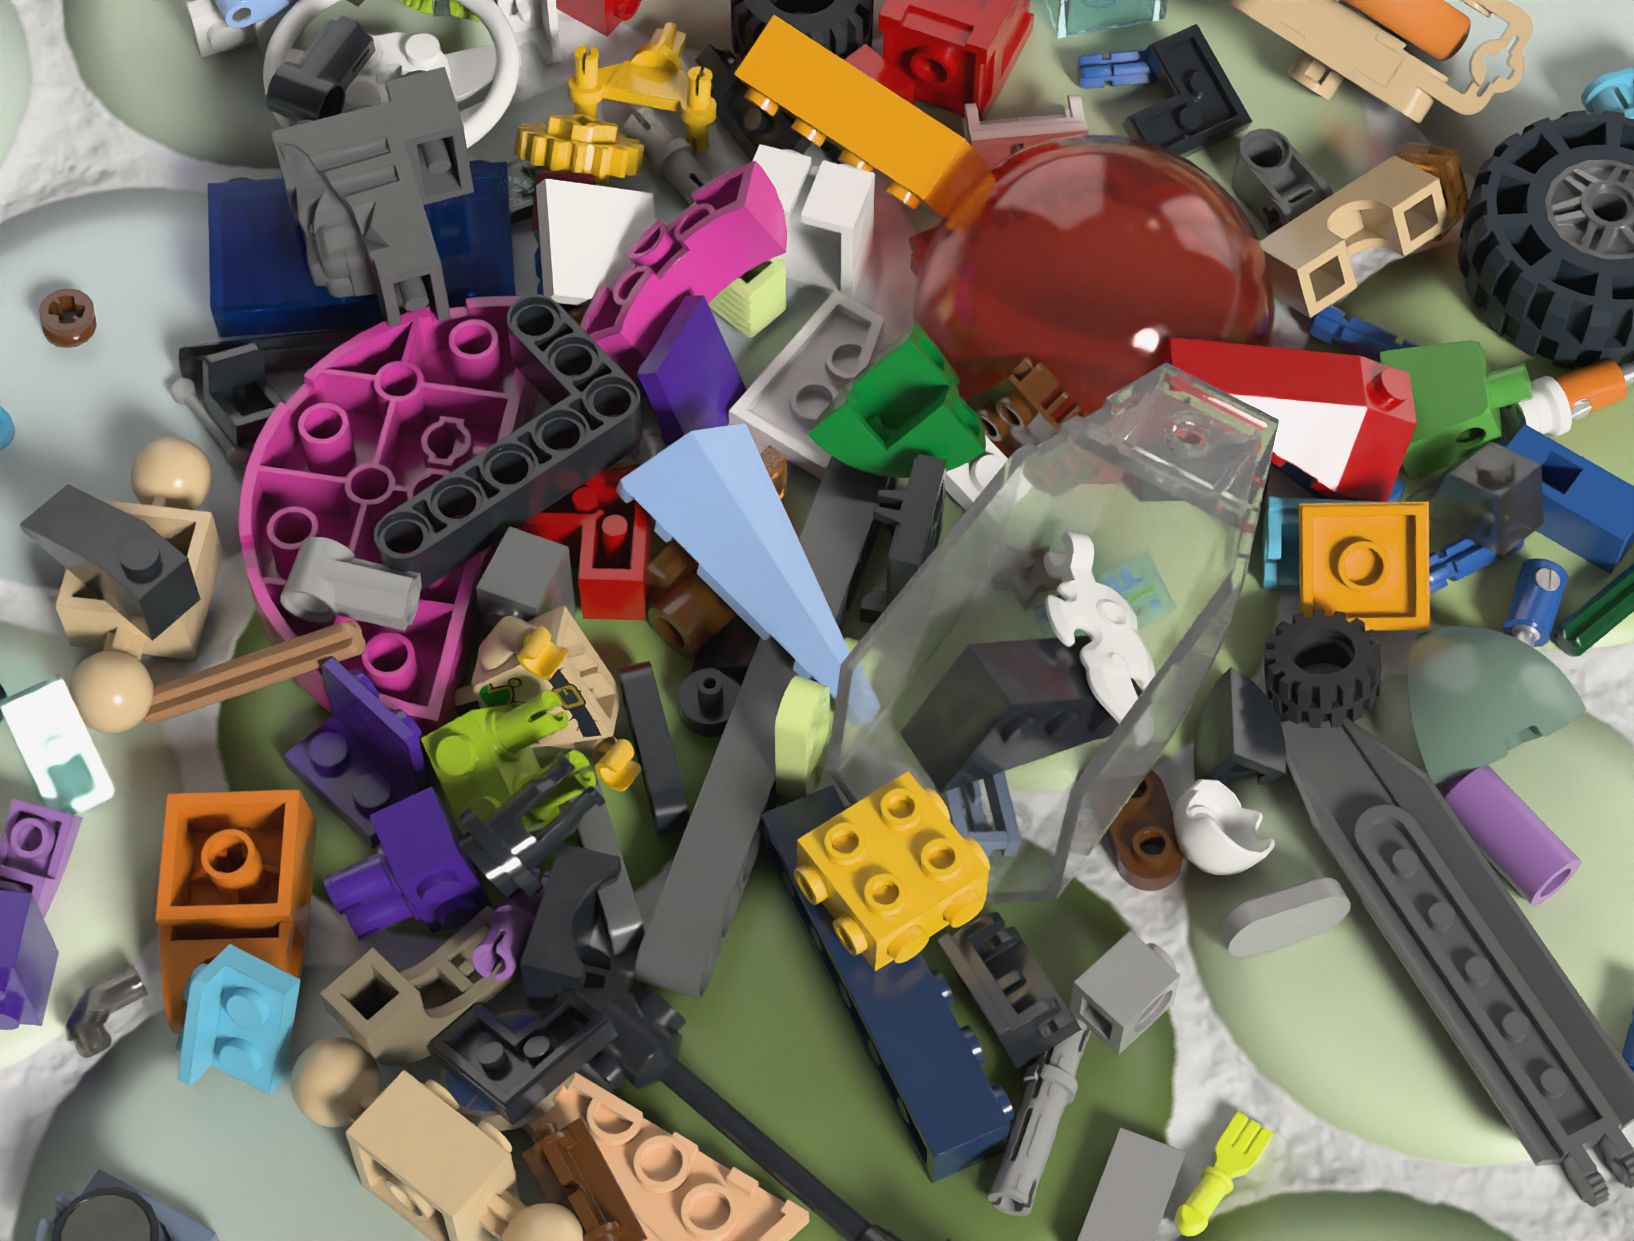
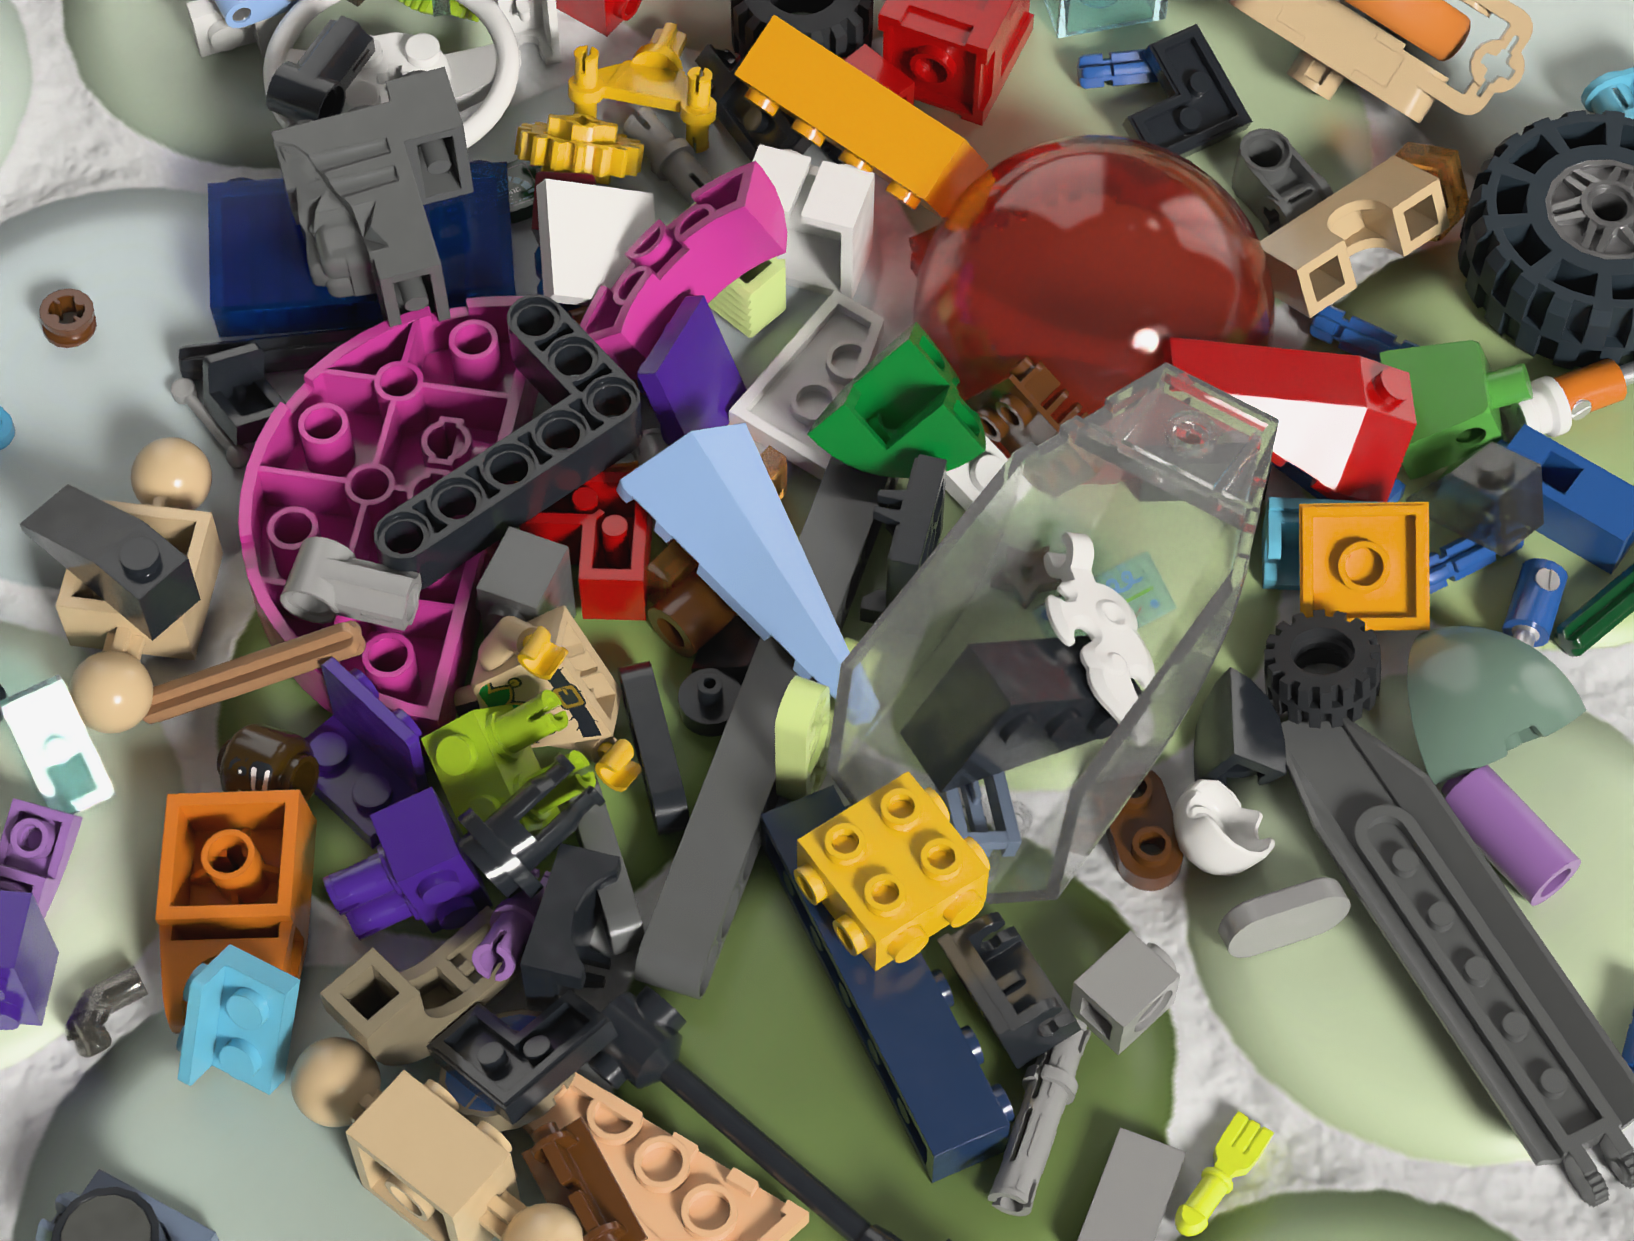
white hinge [961,94,1088,176] -> none
none -> dark brown head [217,723,320,802]

